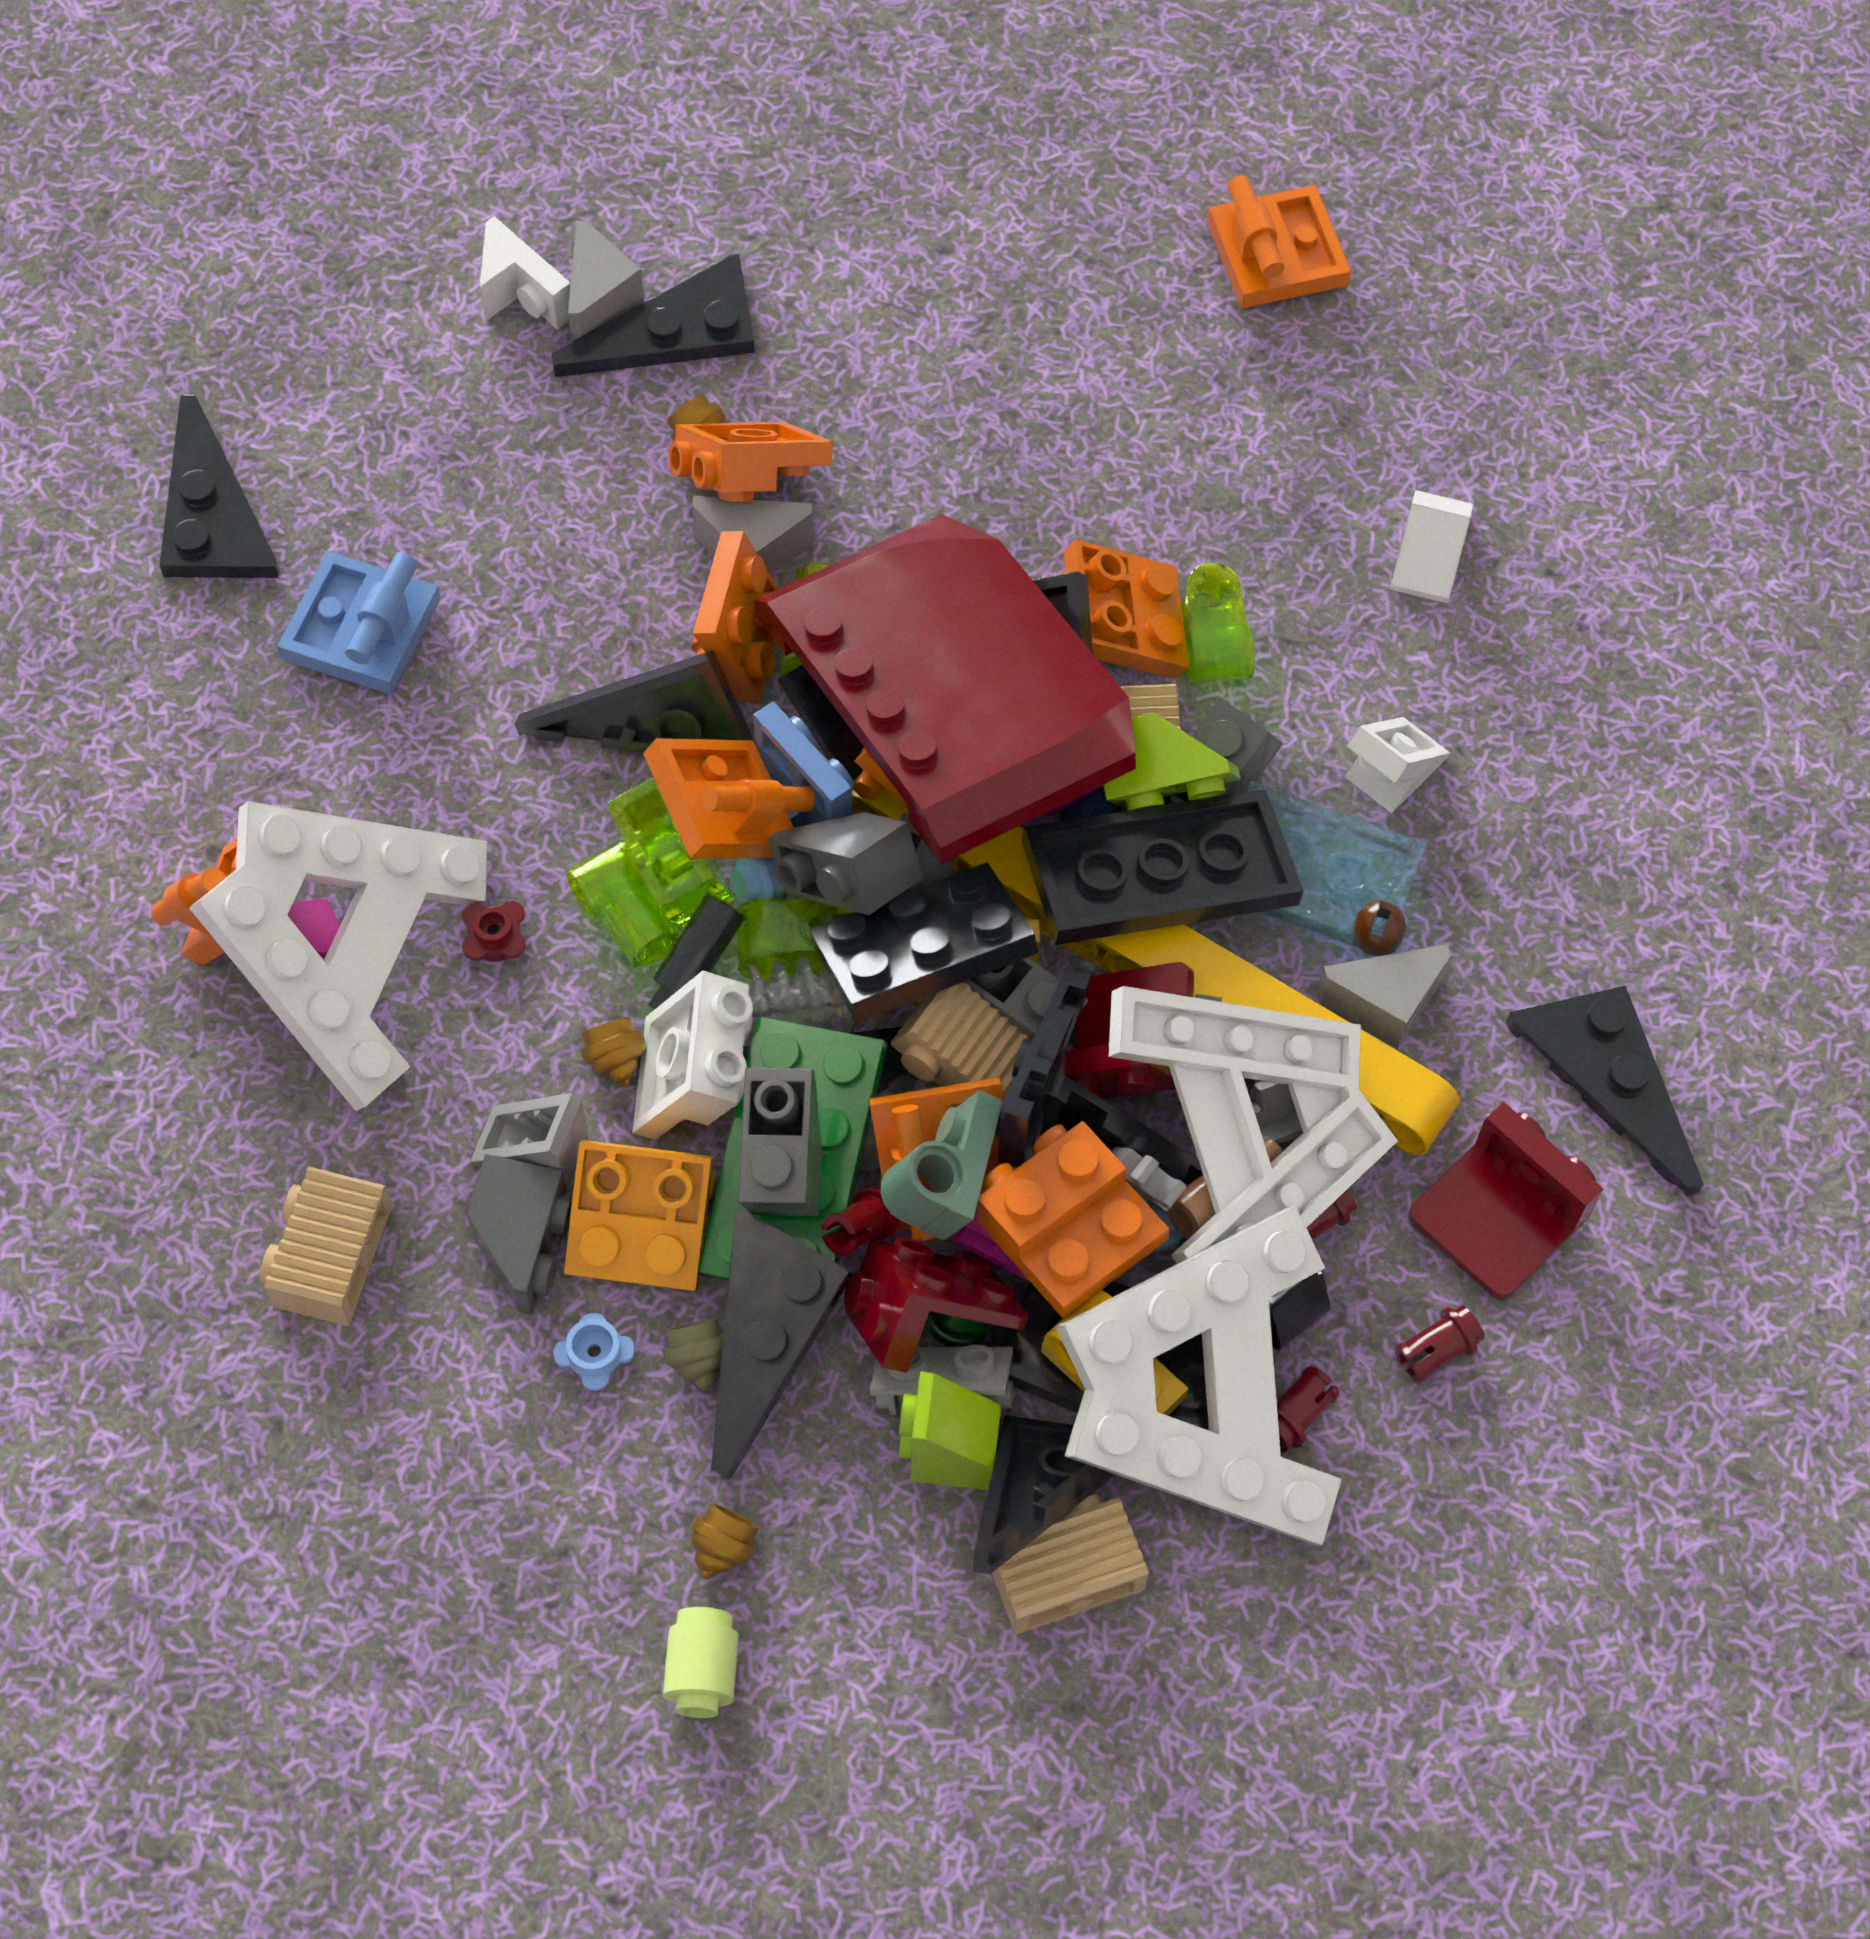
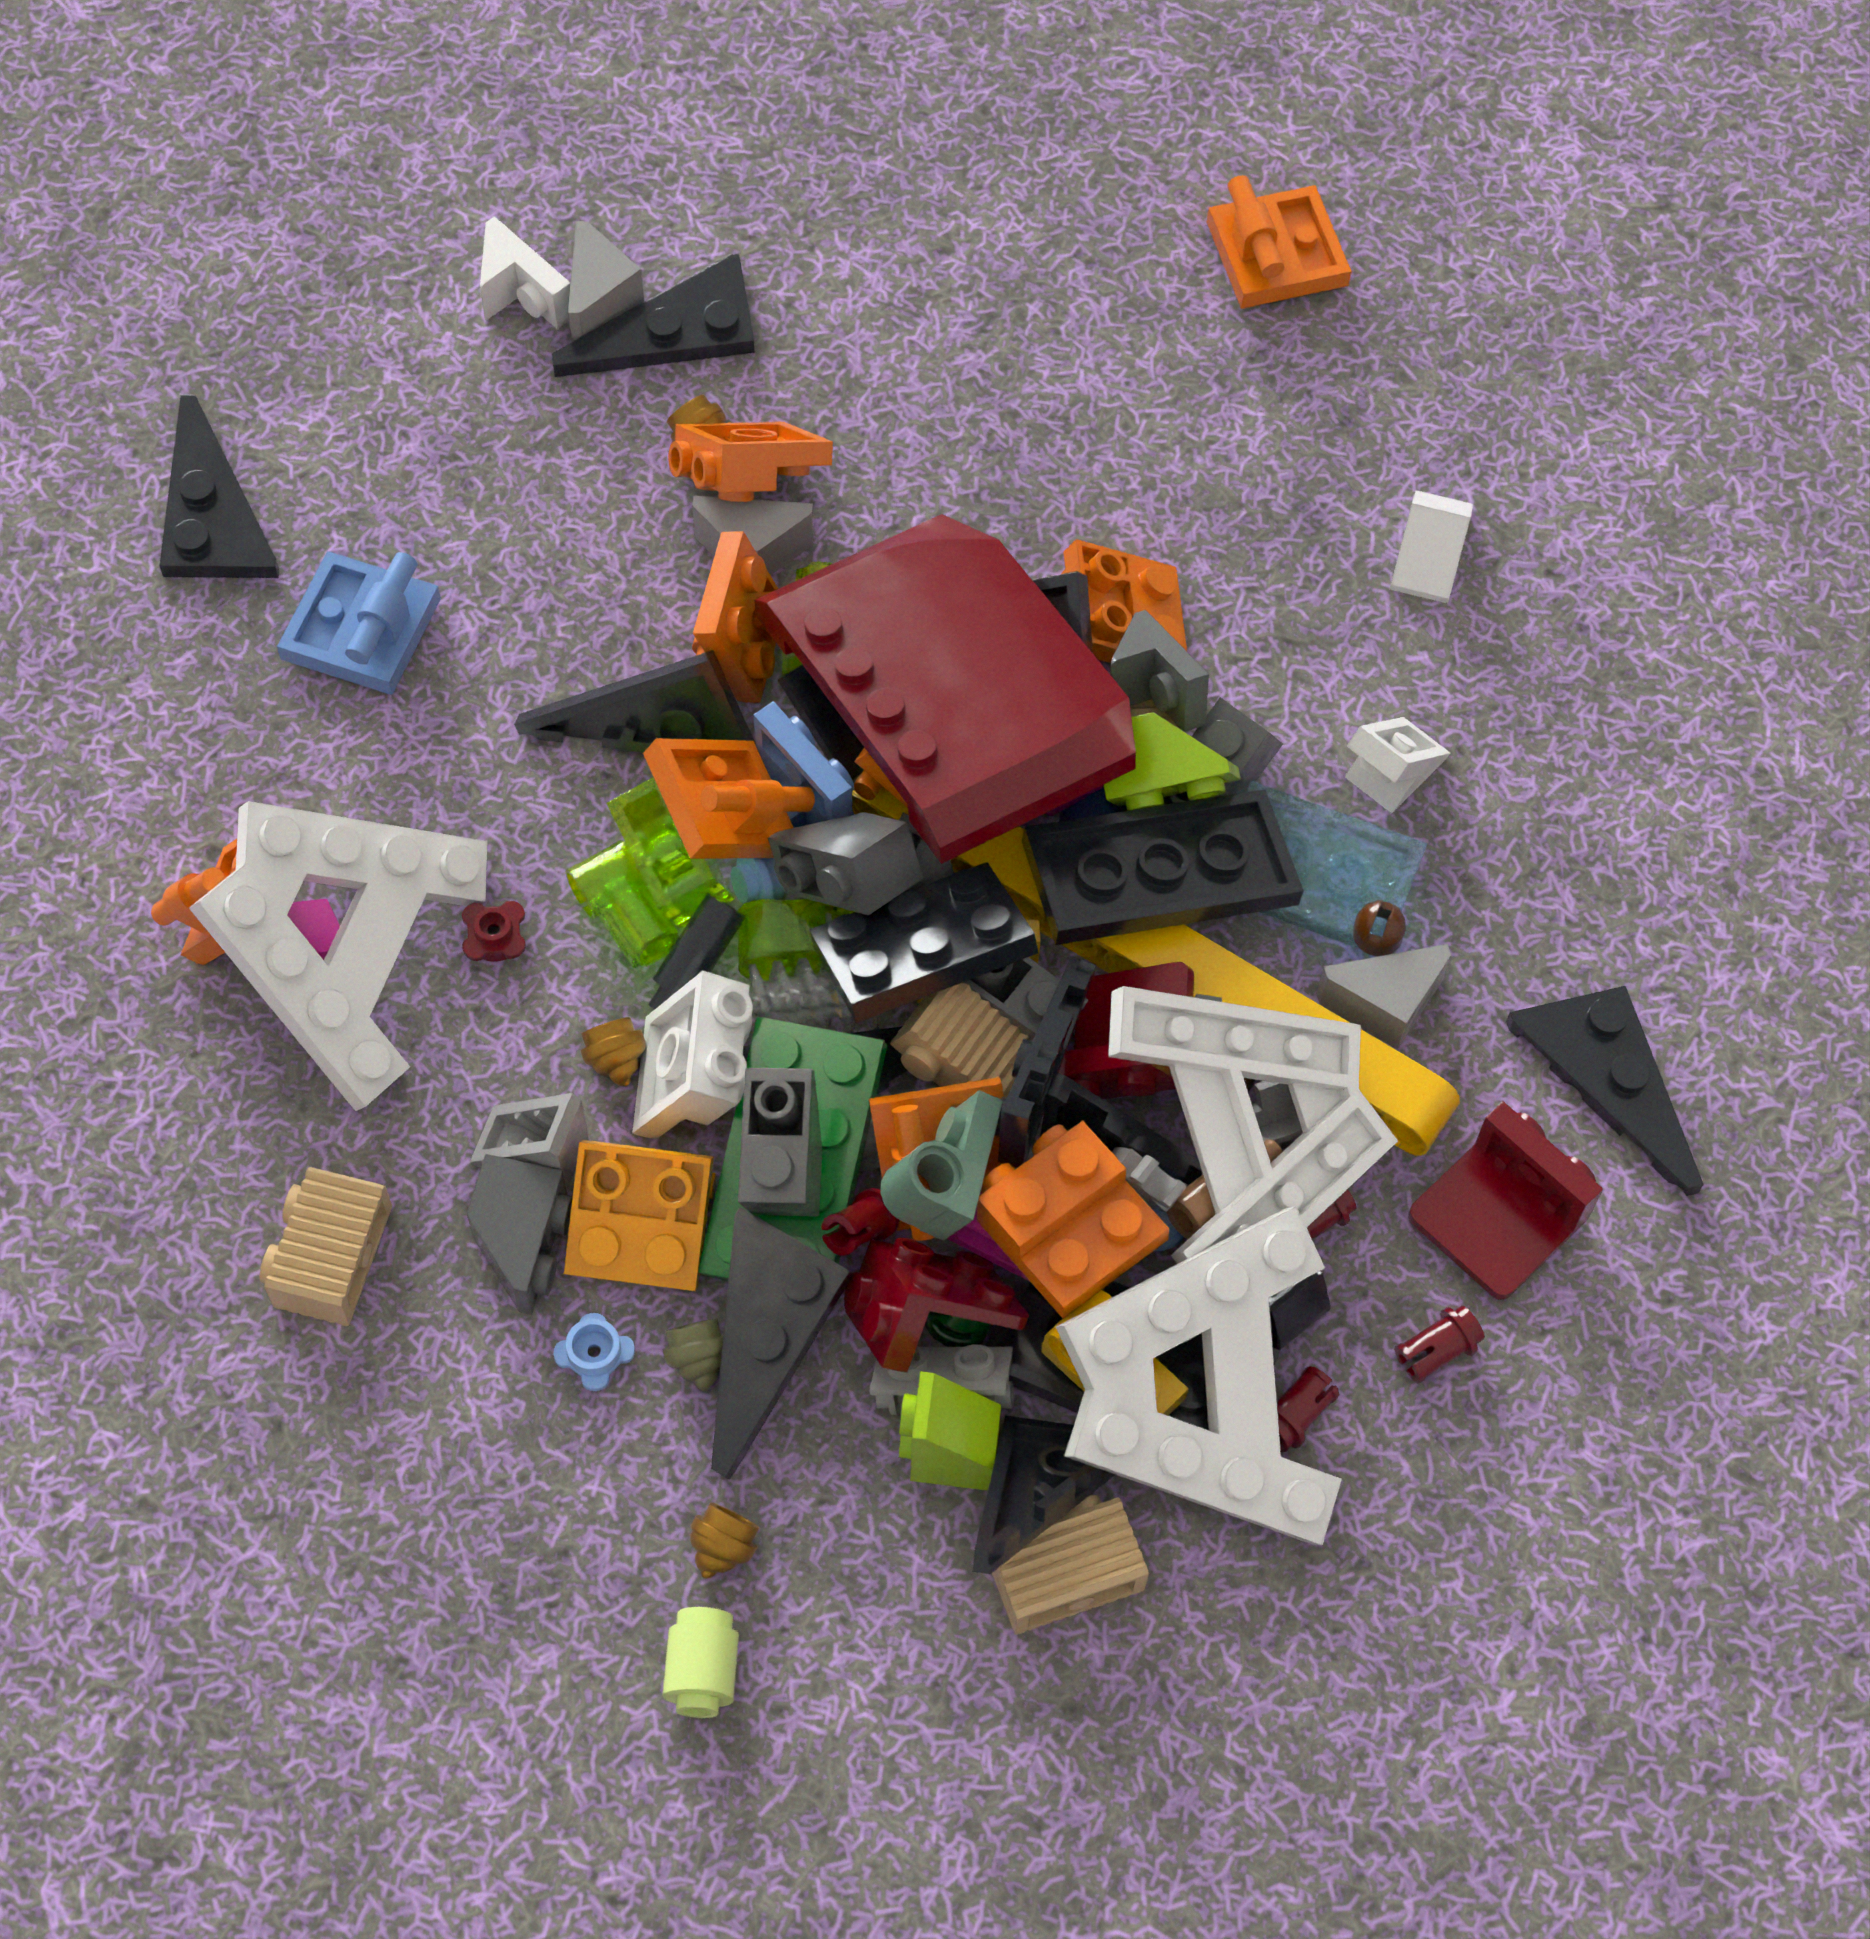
clear neon green piece [1181,563,1255,683] -> none
none -> dark grey slope [1110,610,1209,732]

